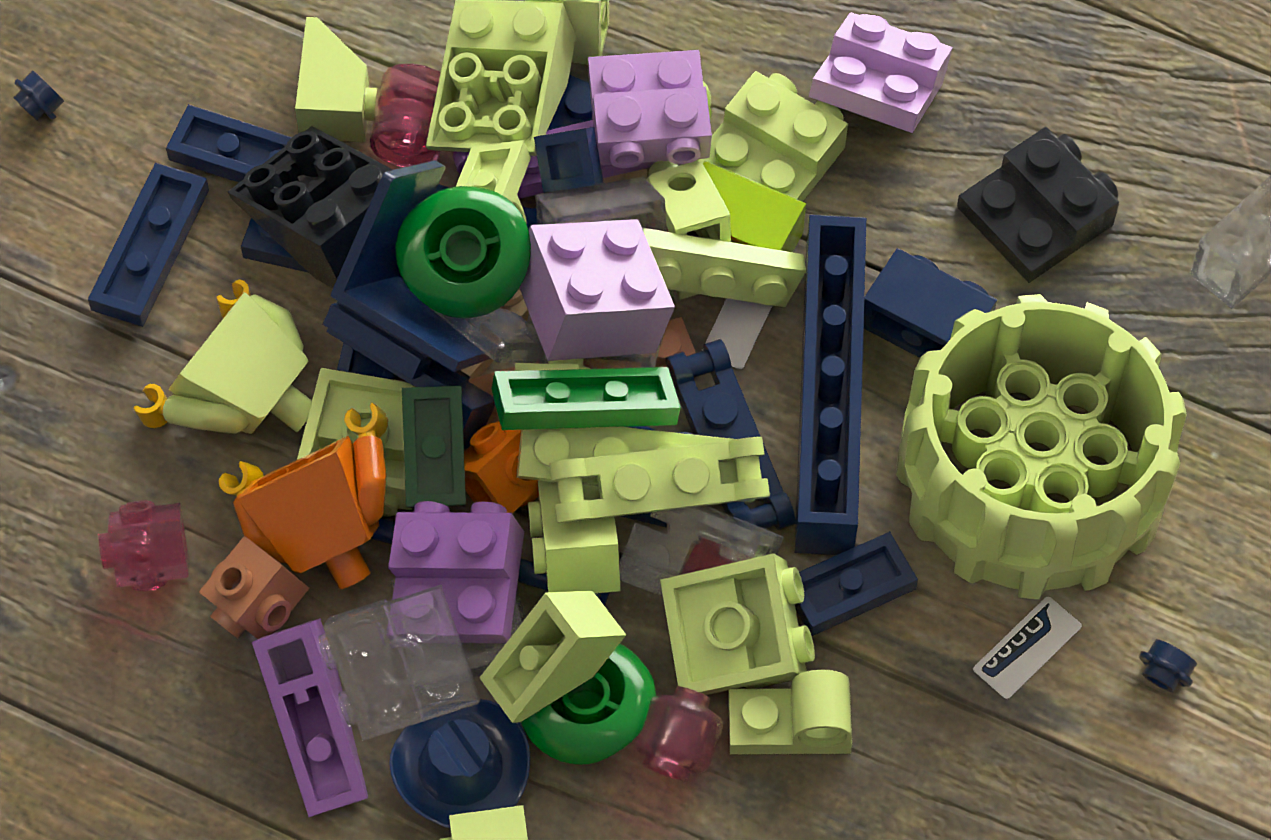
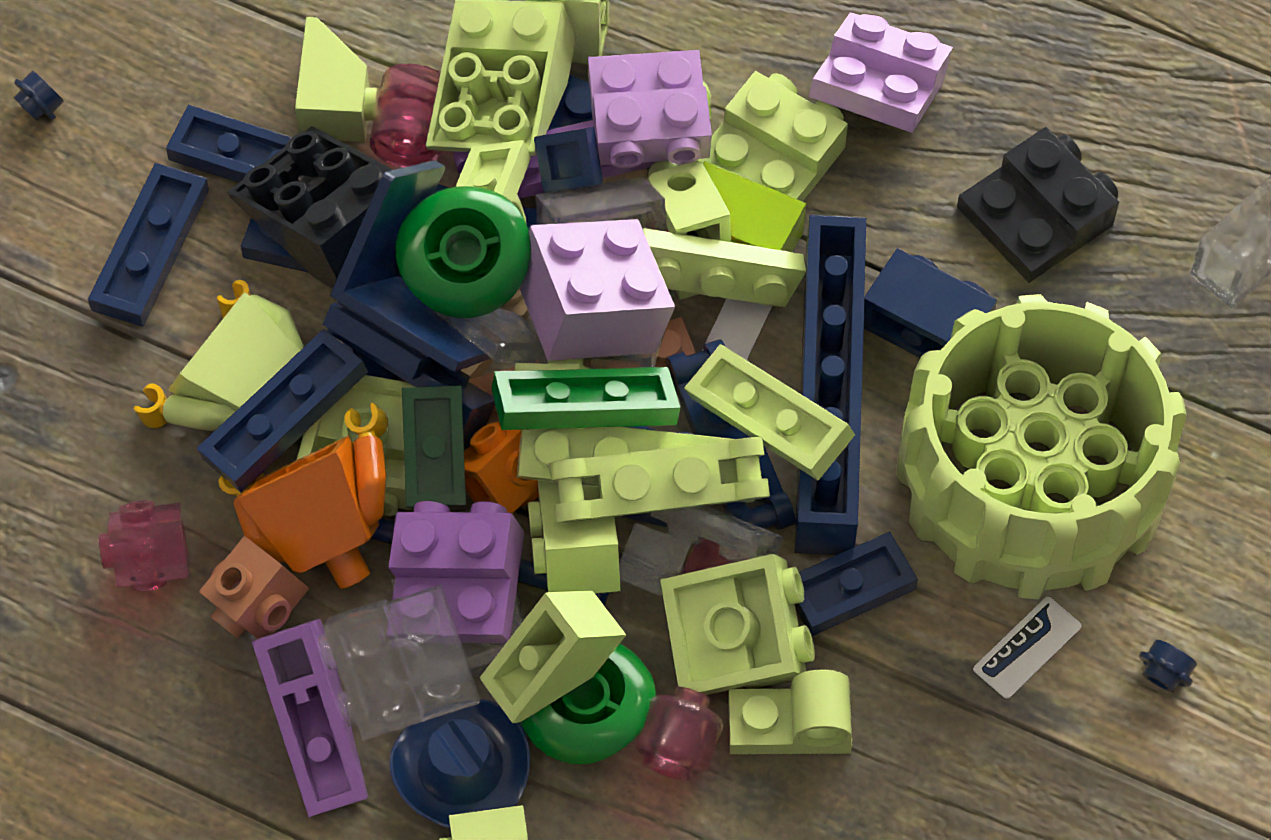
none -> dark blue plate [196,329,368,493]
none -> yellowish green plate [684,344,855,481]

